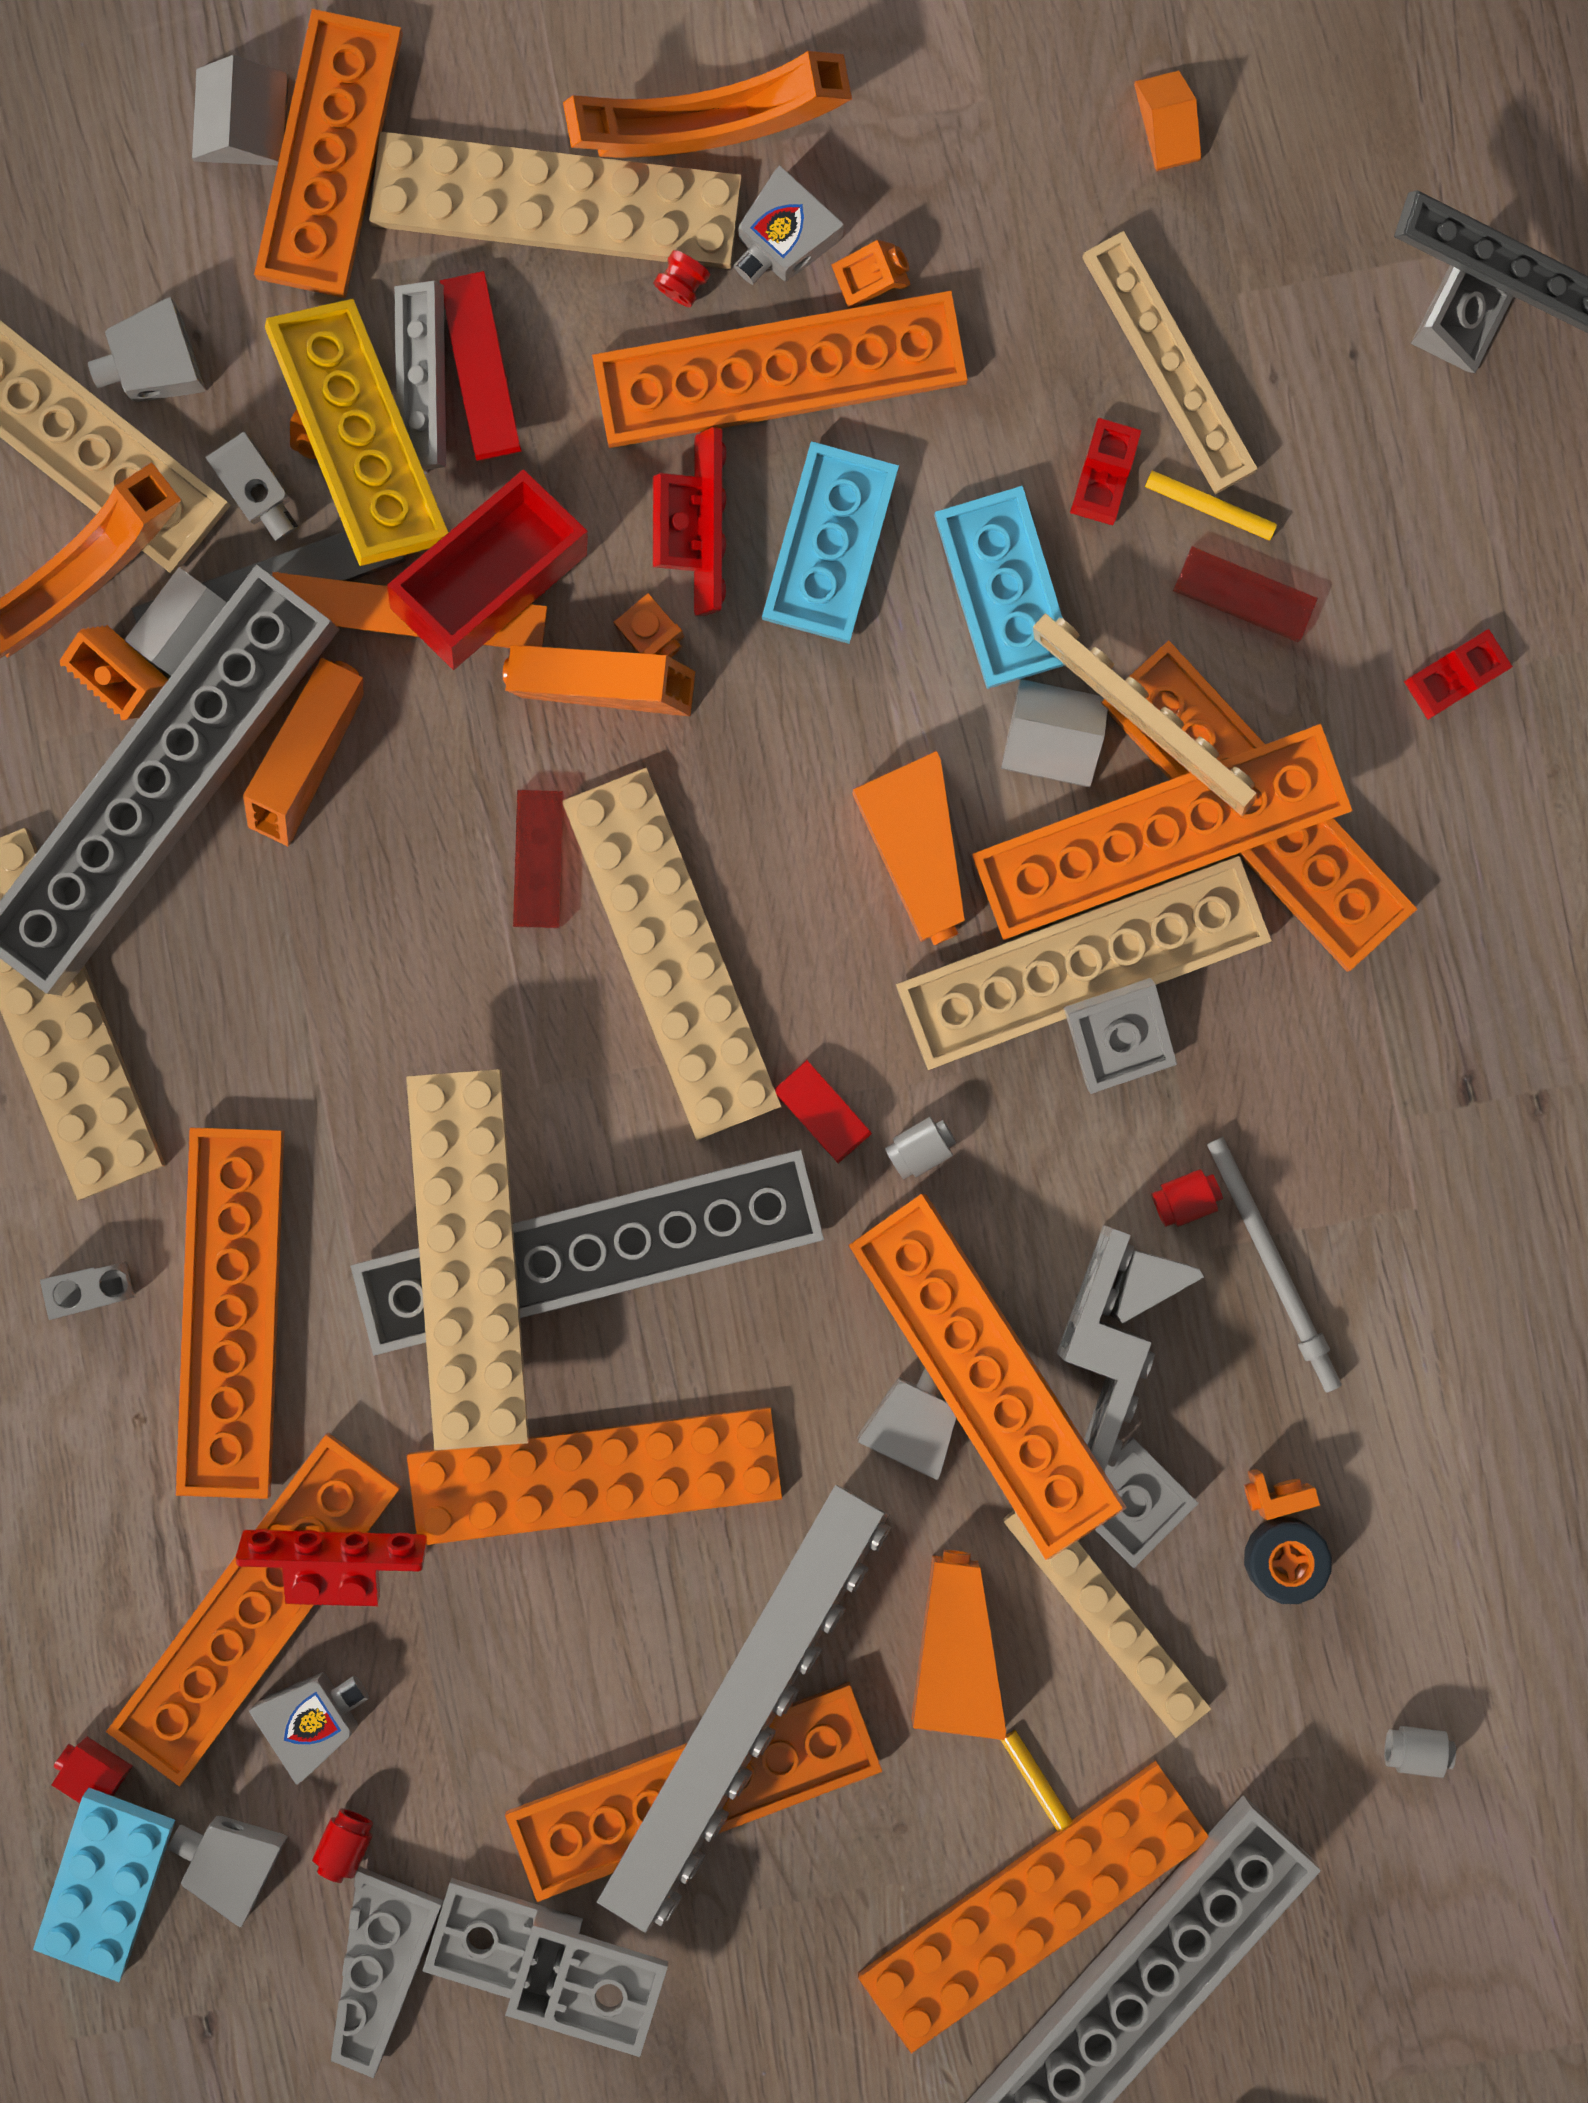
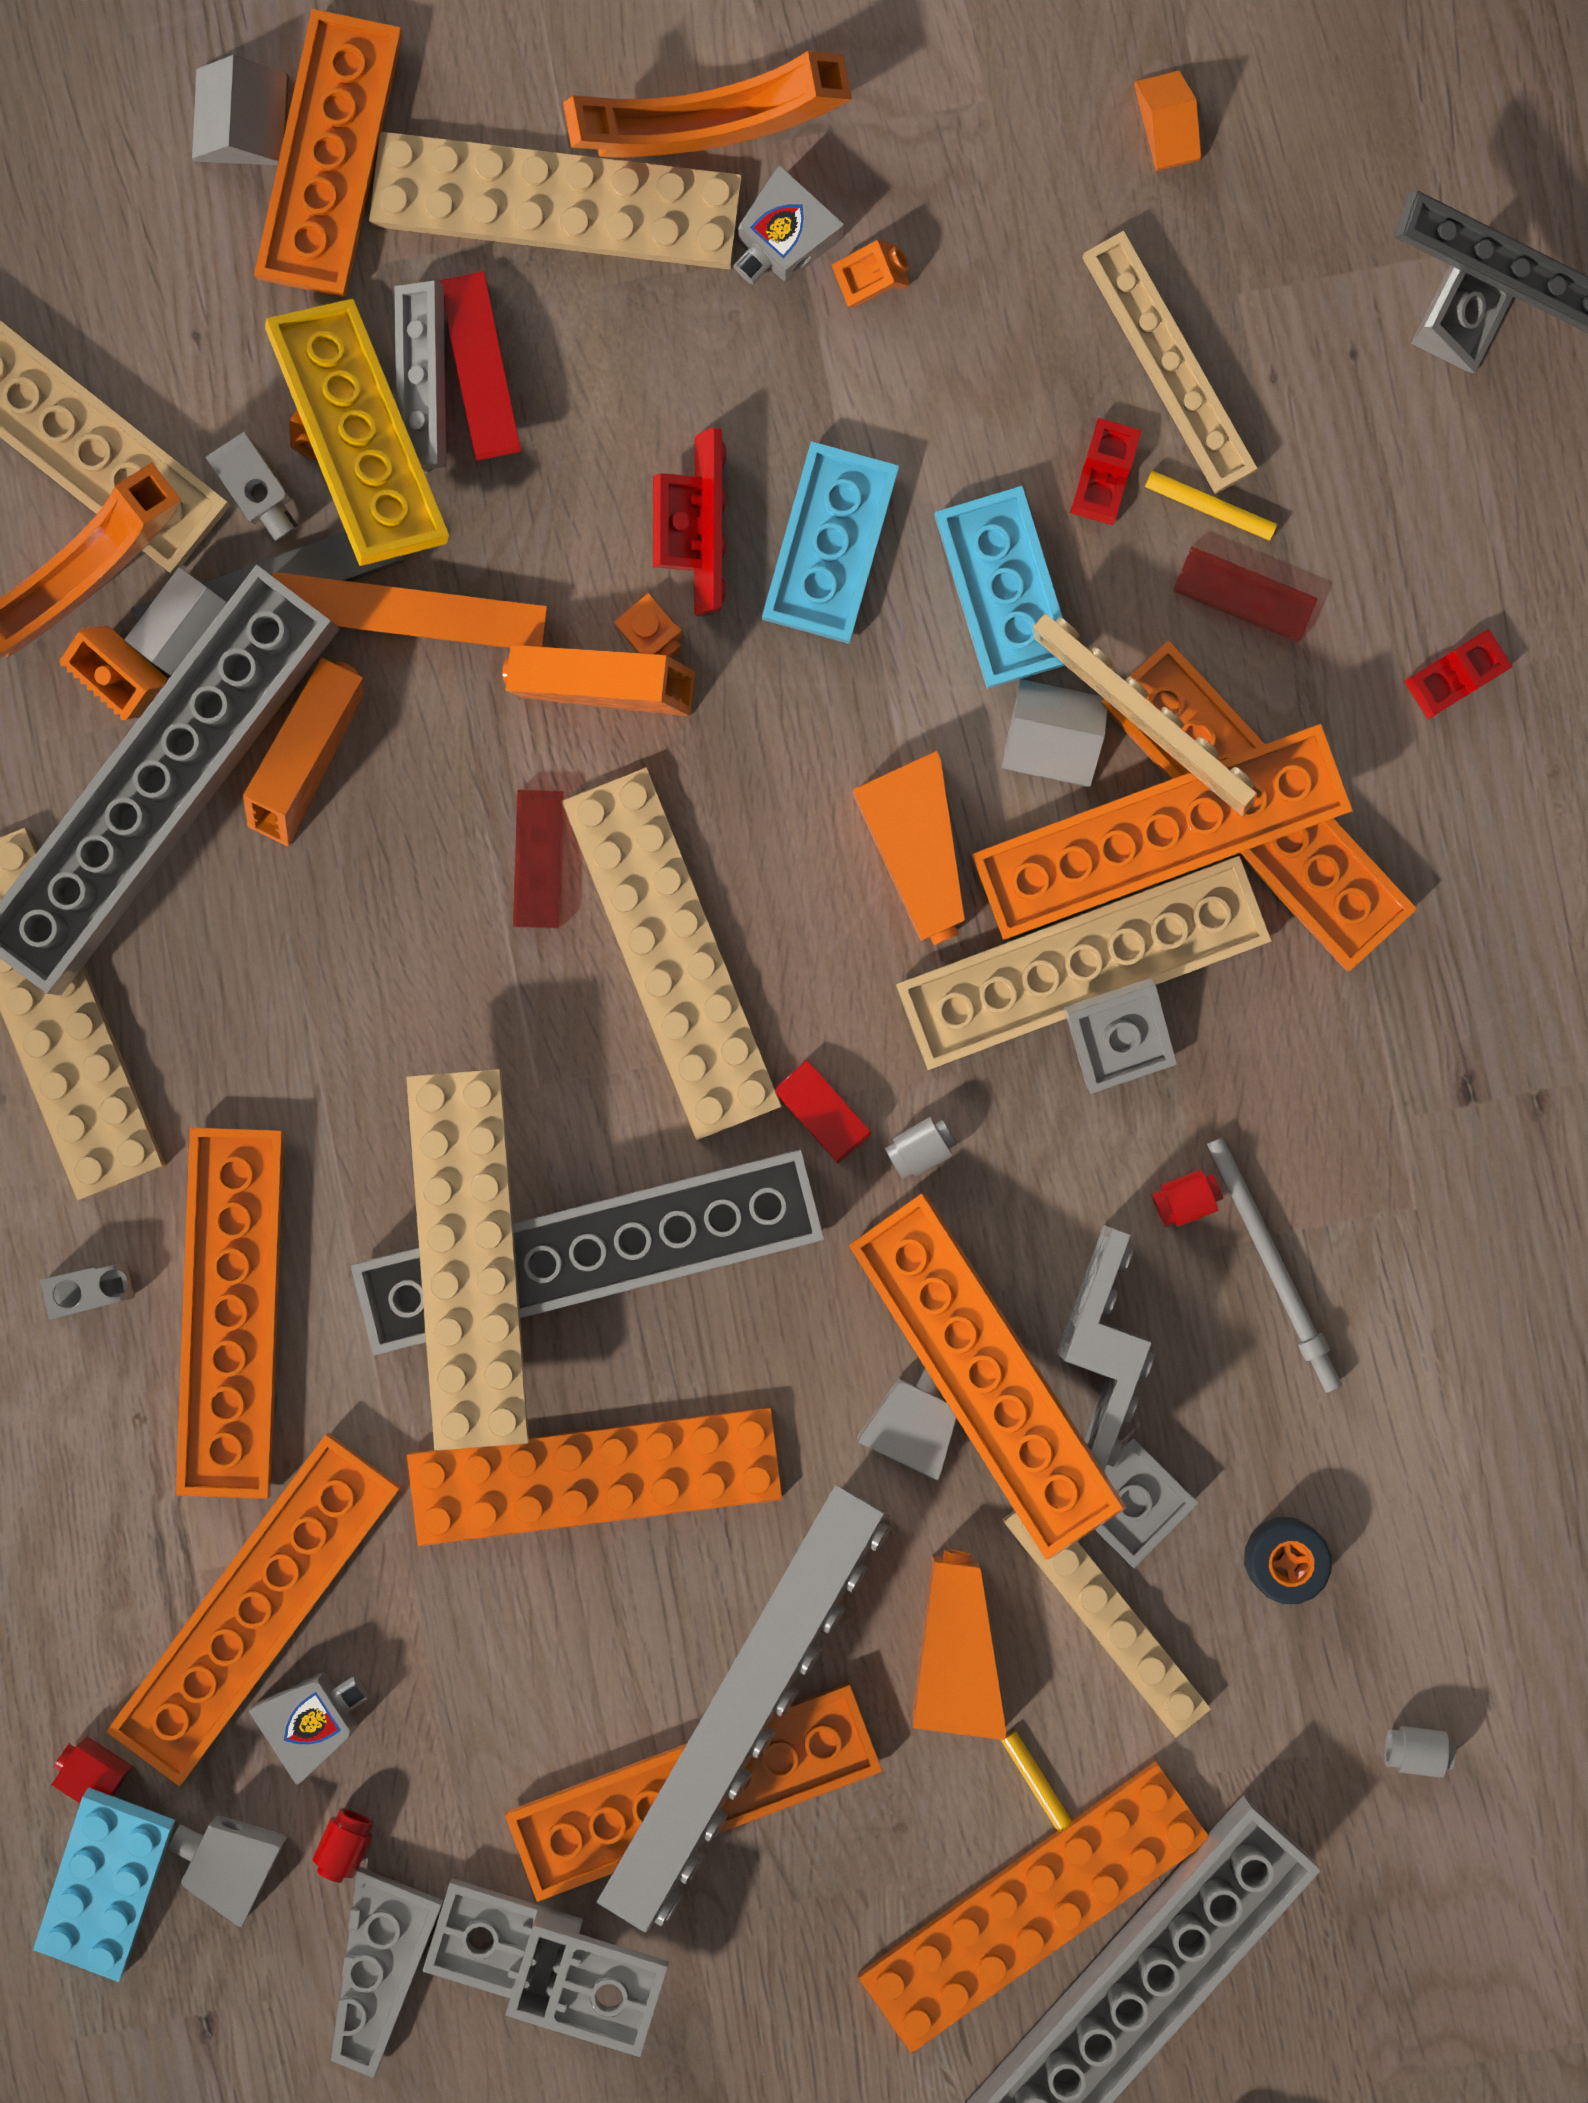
light grey torso [88,297,206,402] -> none
red bracket [236,1529,427,1607] -> none
red piece [387,469,588,670] -> none
orange plate [592,291,968,448] -> none
red wheel [653,250,711,308] -> none
light grey slope [1110,1250,1204,1323] -> none
orange bracket [1244,1469,1320,1520] -> none

